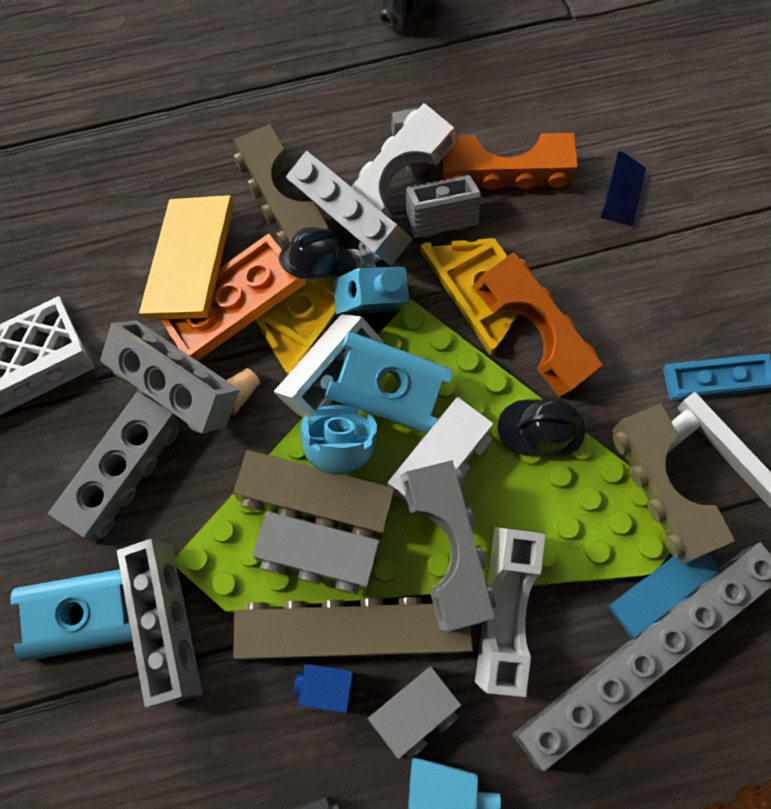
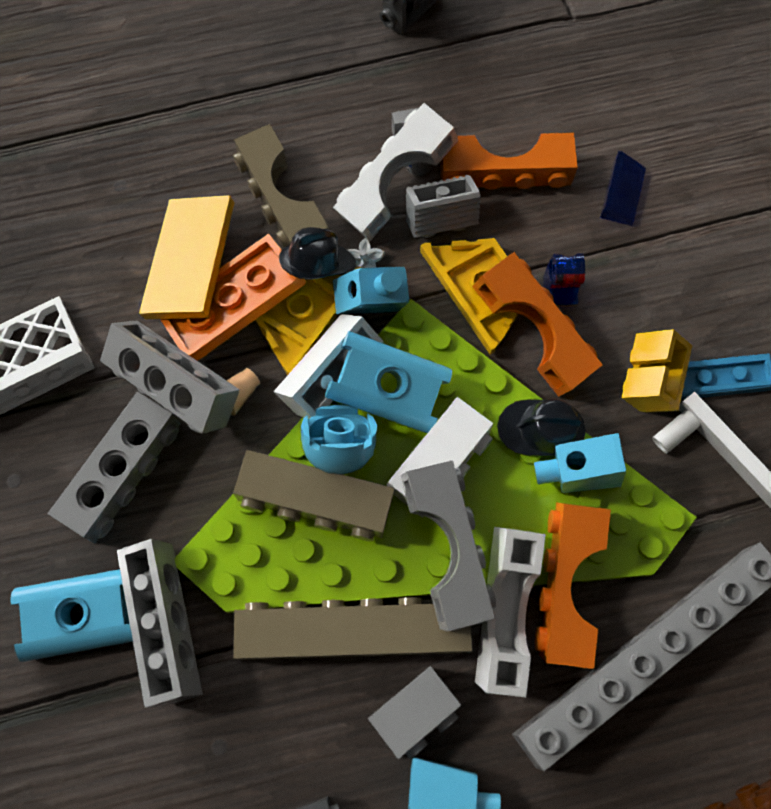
light grey brick [253,511,379,595] -> none
arch [286,150,413,266] -> none
blue brick [294,664,354,713] -> none
dark azure tile [607,554,721,638] -> none
dark tan arch [612,403,735,565] -> none
none -> medium azure torso [534,433,626,493]
none -> orange arch [535,502,611,669]
none -> clear blue leg [543,253,585,308]
none -> yellow piece [621,329,692,412]

